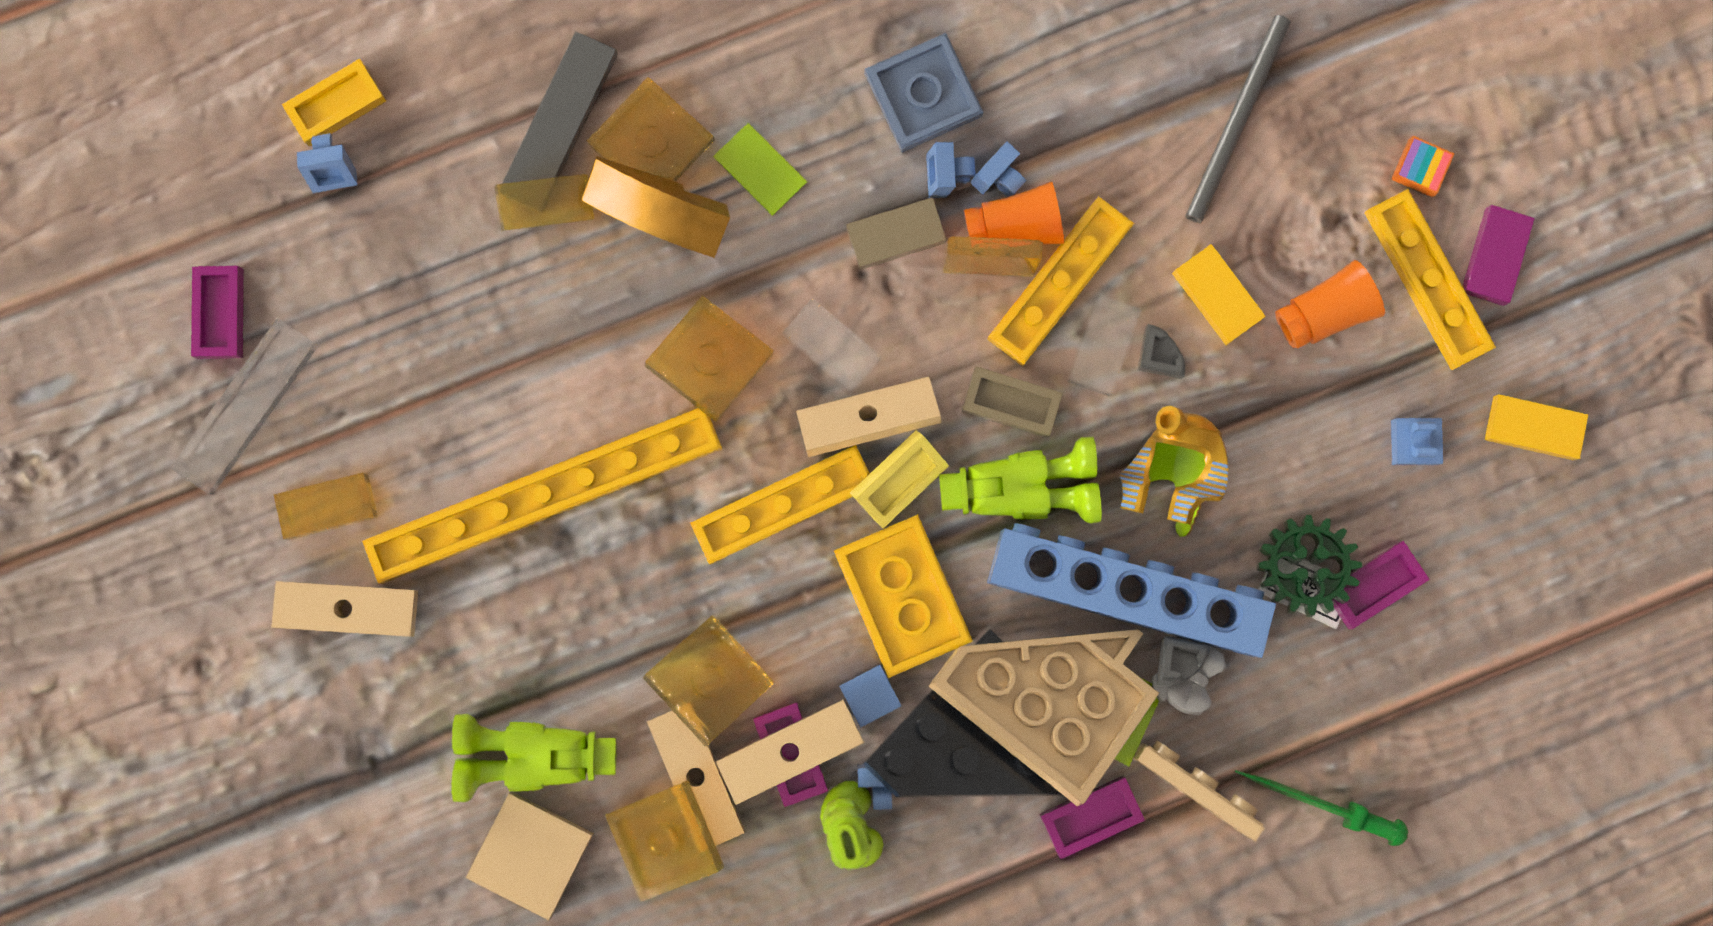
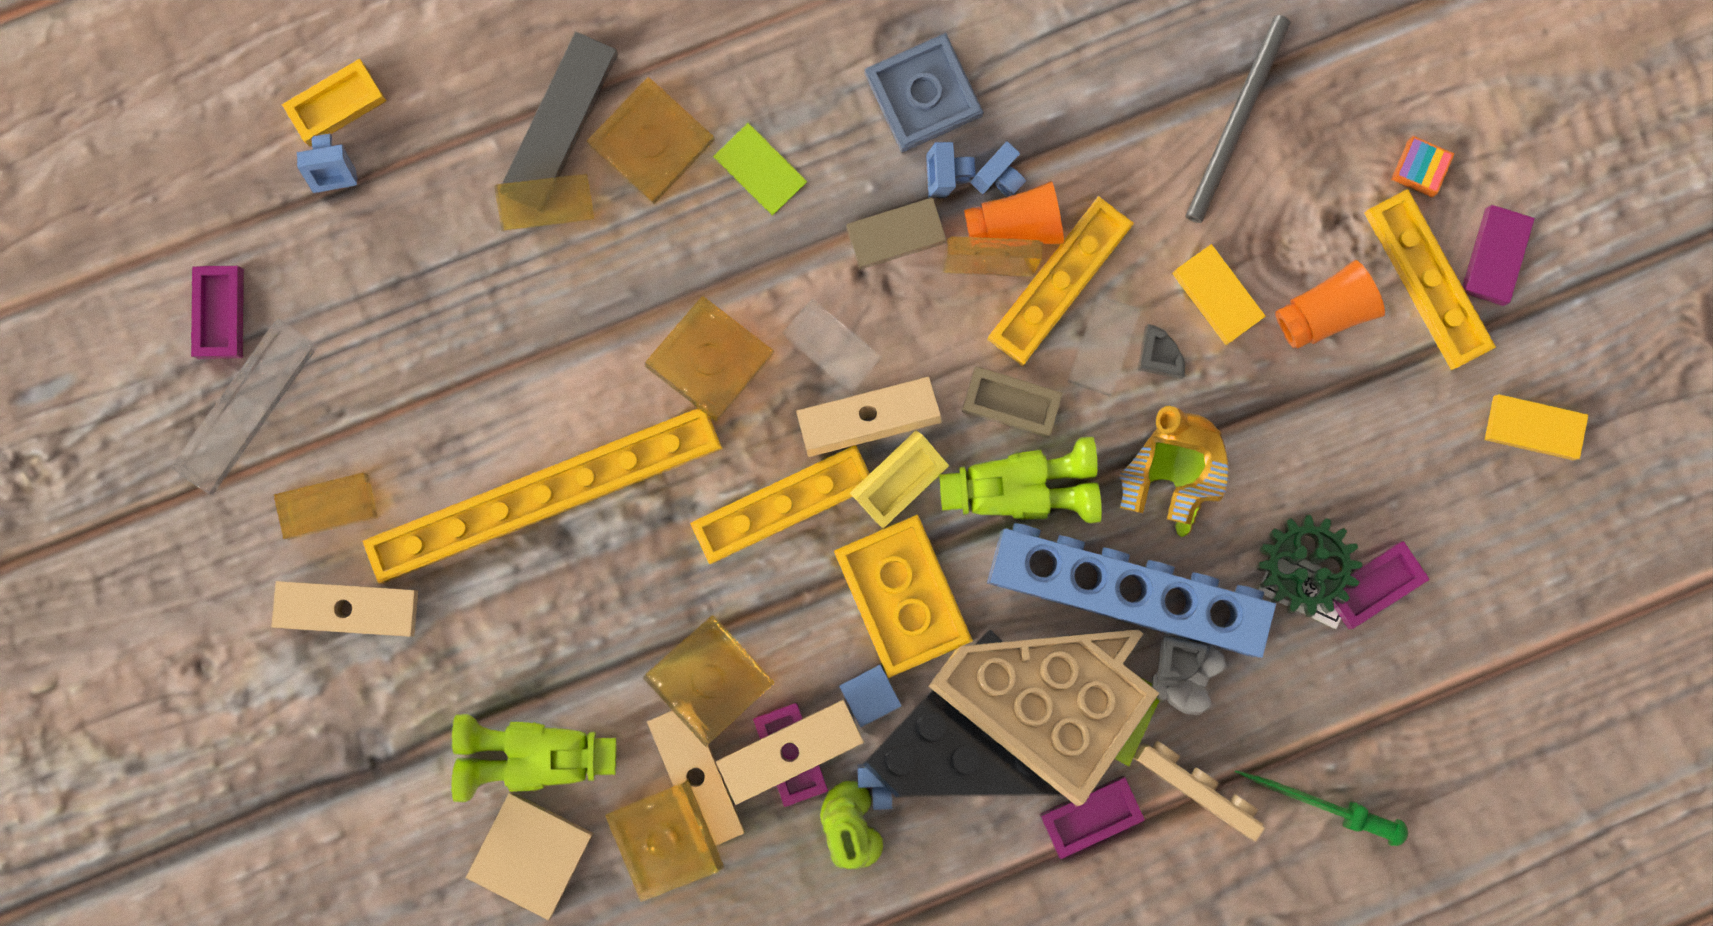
pearl gold slope [582,156,730,258] -> none
medium blue tile [1391,418,1443,465] -> none

